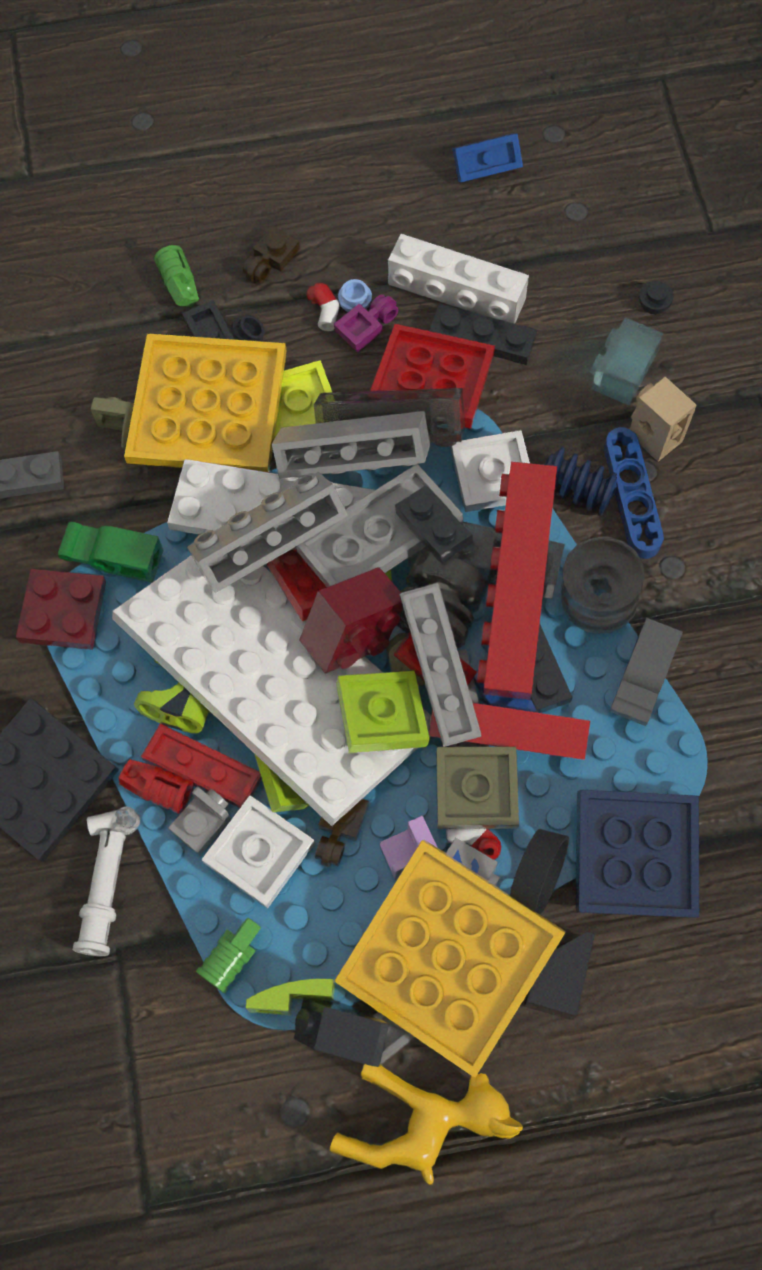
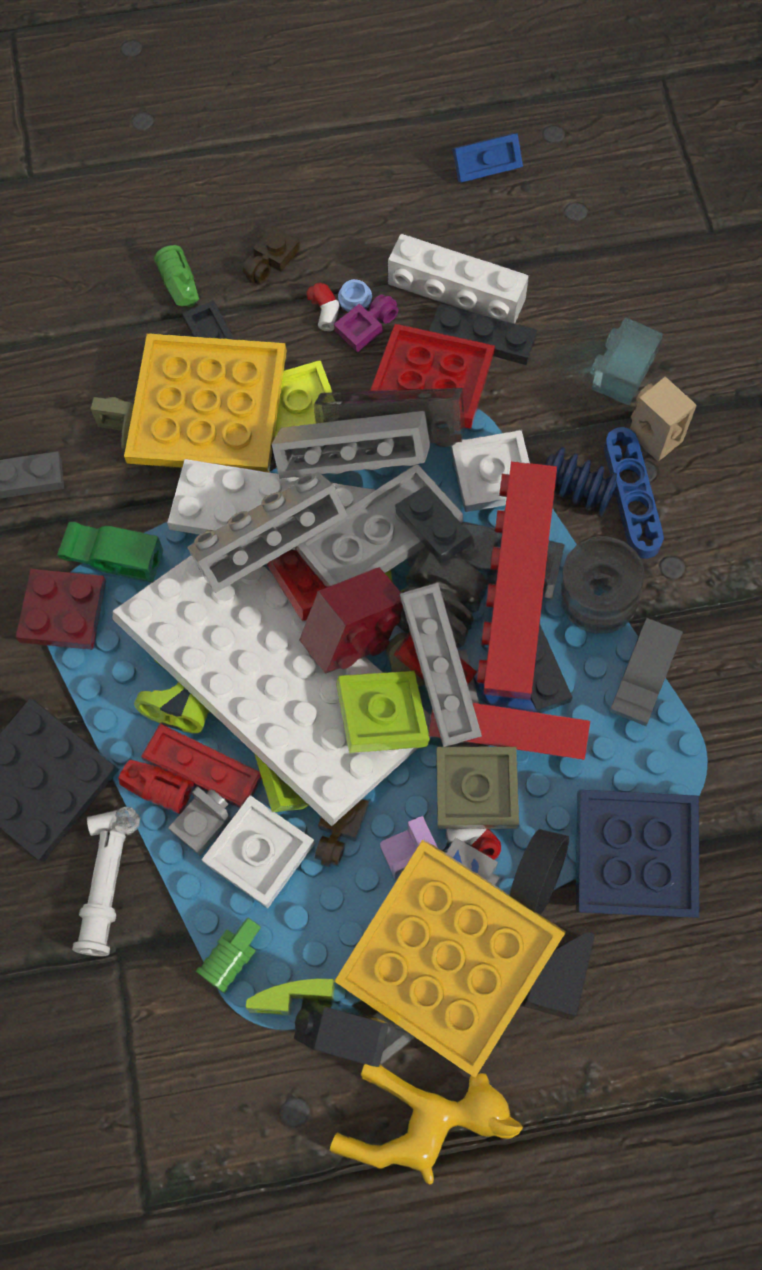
black plate [231,315,265,342] -> none
black plate [639,281,674,314] -> none

